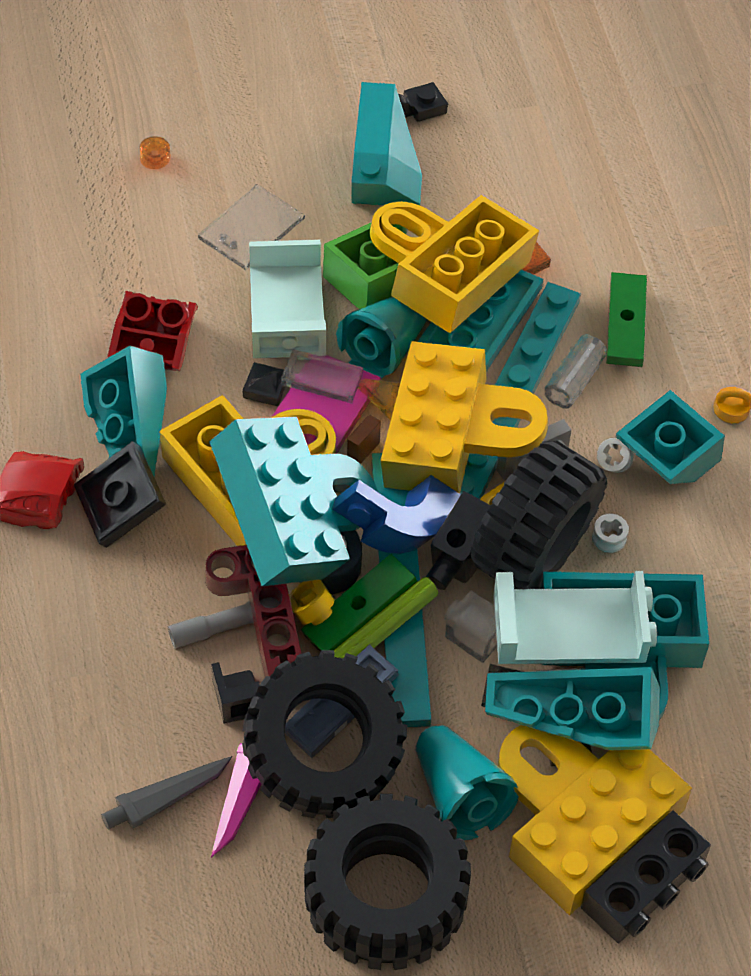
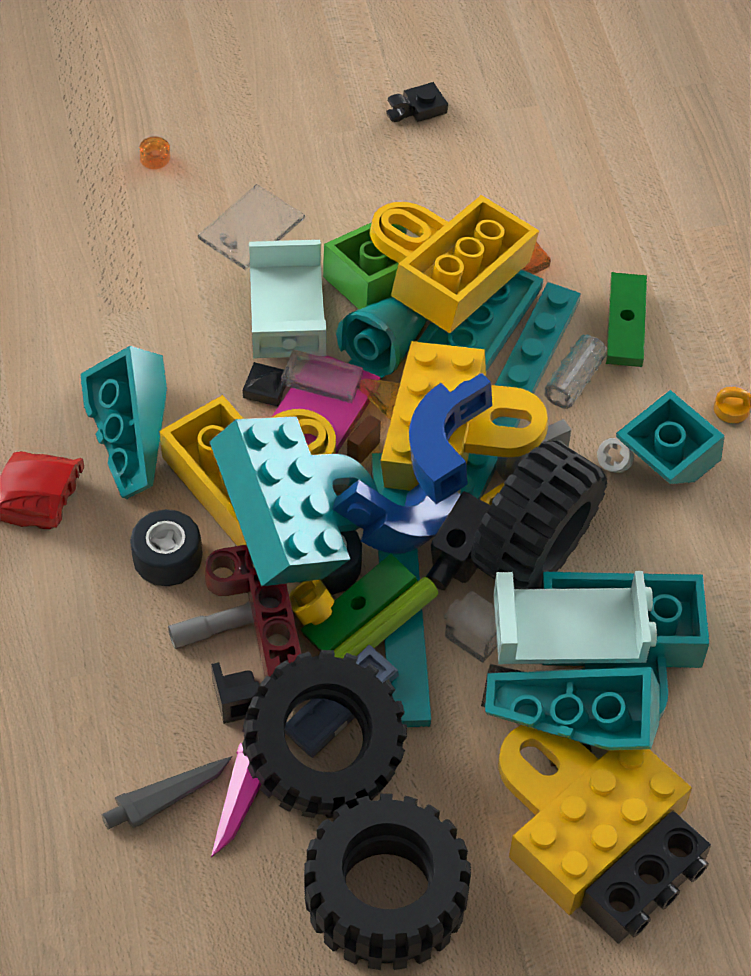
black tile [74,441,167,548] -> none
red slope [107,291,198,371] -> none
teal wedge [351,82,422,206] -> none
teal cone [415,725,519,840] -> none
white bush [592,514,629,553] -> none
none -> black wheel [130,509,203,586]
none -> blue arch [409,373,493,505]

